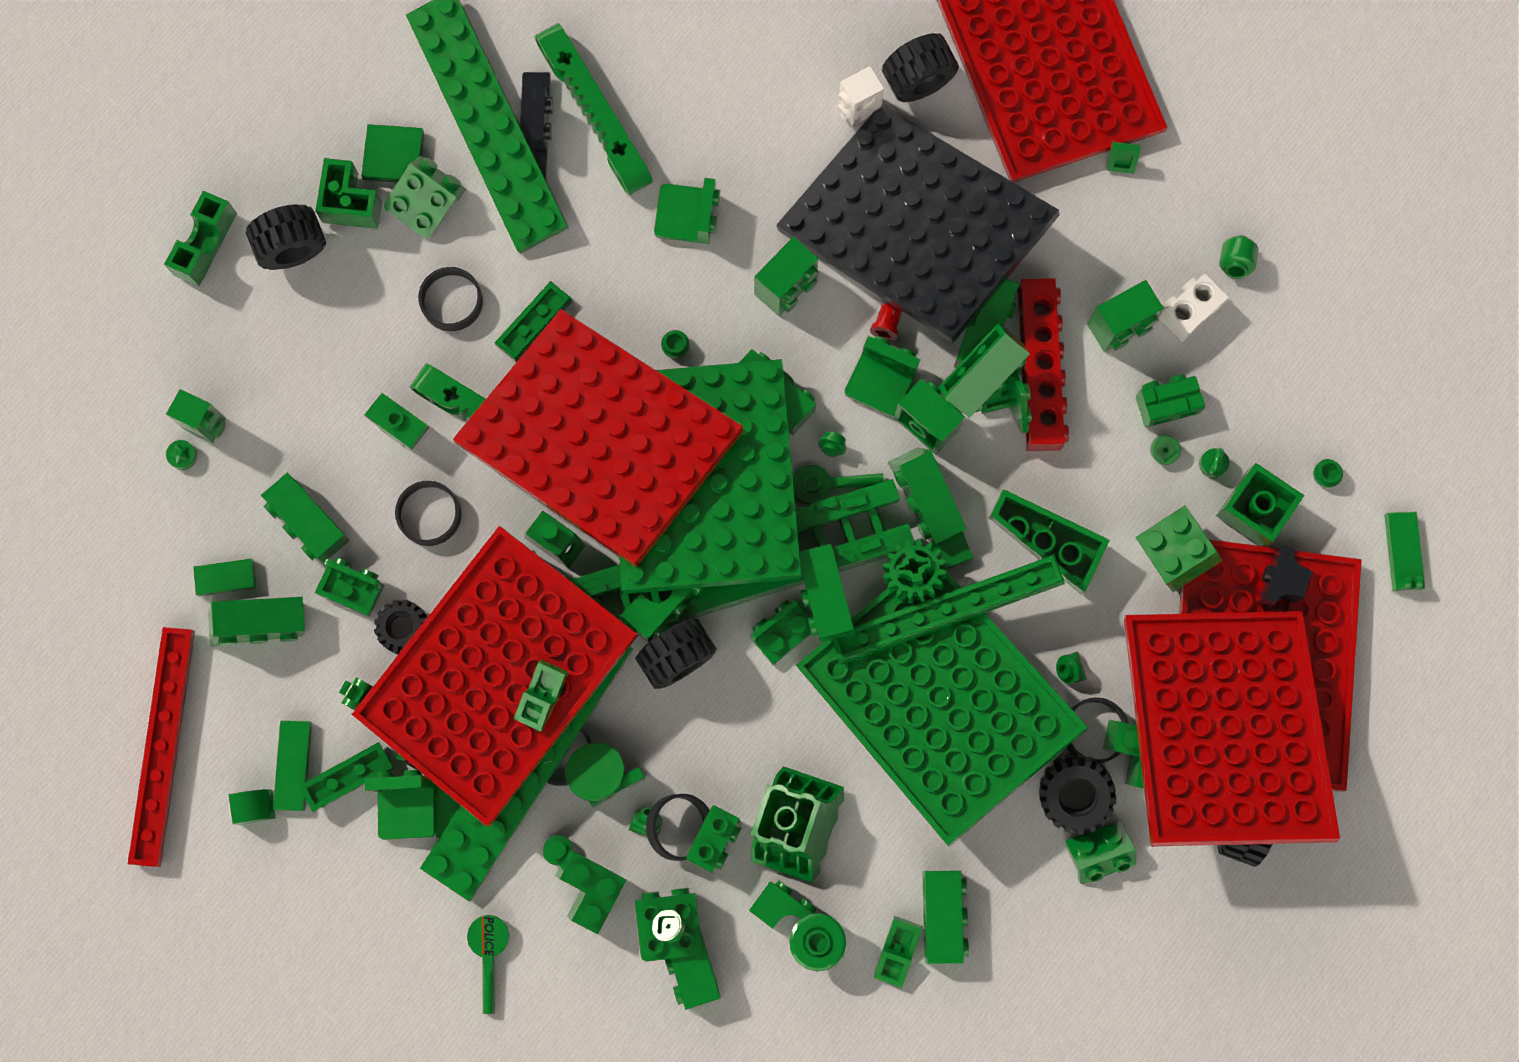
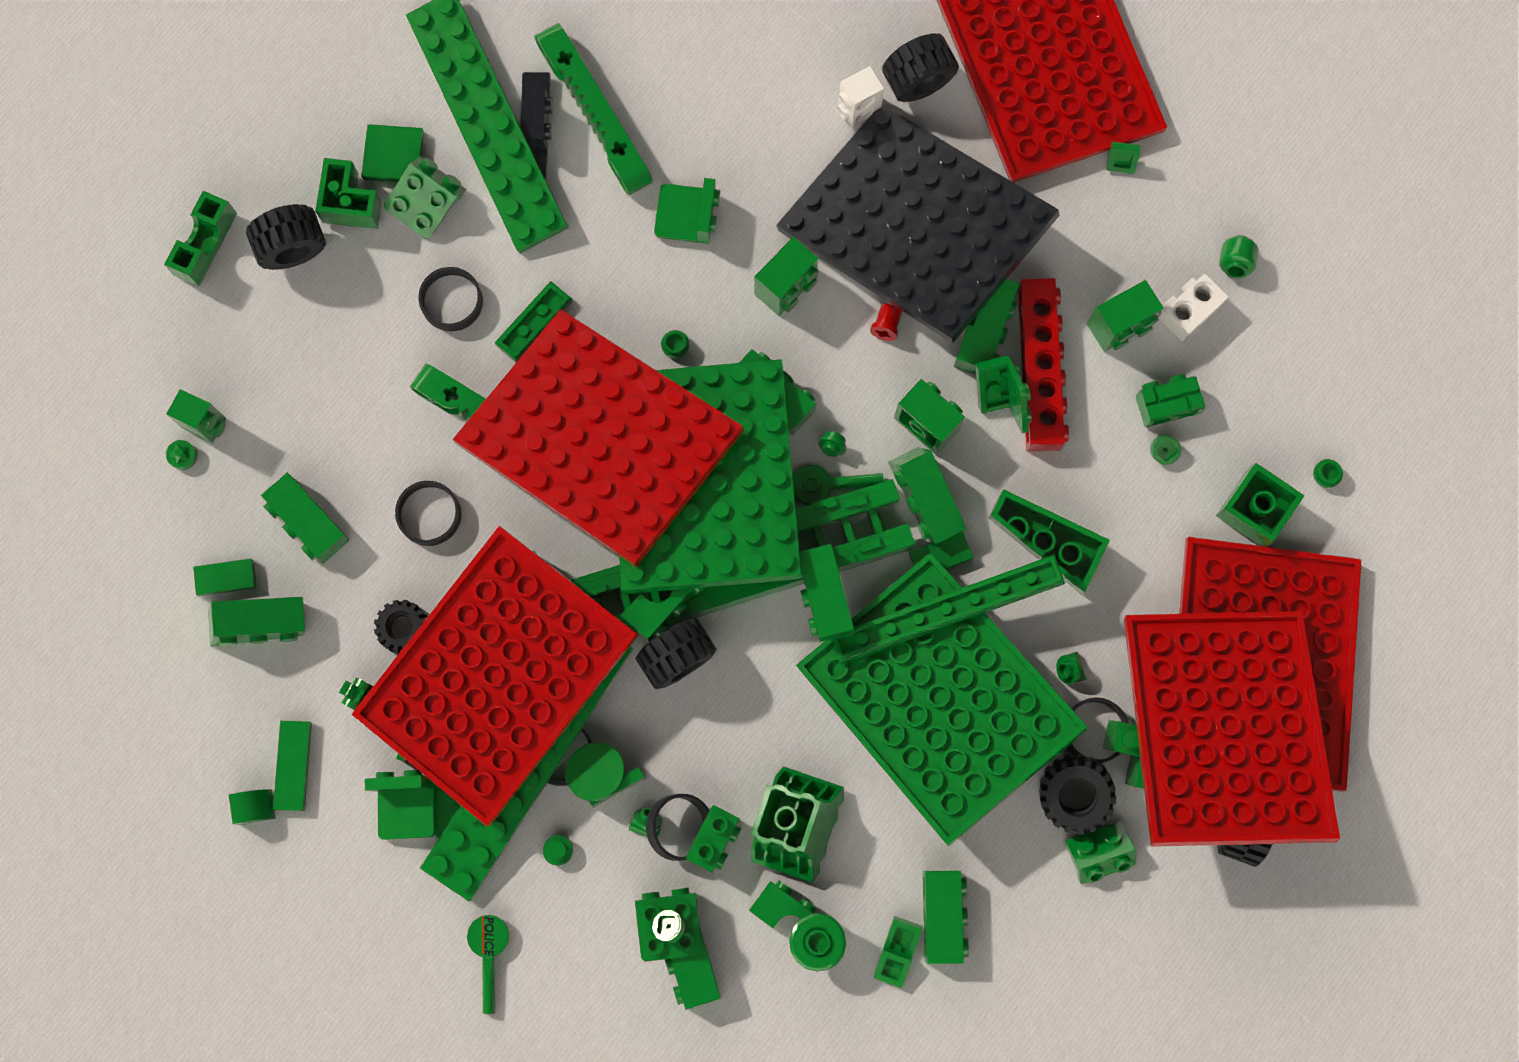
red plate [127,627,195,867] -> none
green plate [299,742,394,813] -> none
green bracket [315,557,385,617] -> none
green brick [364,393,429,450] -> none
green slope [514,660,569,732] -> none
green torso [524,510,586,570] -> none
green brick [555,849,627,935] -> none
green bracket [751,599,811,666] -> none
green bracket [844,335,921,417] -> none
green gear [883,539,947,603] -> none
green brick [939,323,1030,418] -> none
green brick [1135,505,1223,592] -> none
green tile [1199,448,1230,478] -> none
black brick [1258,545,1313,608] -> none
green hinge [1384,512,1425,591] -> none

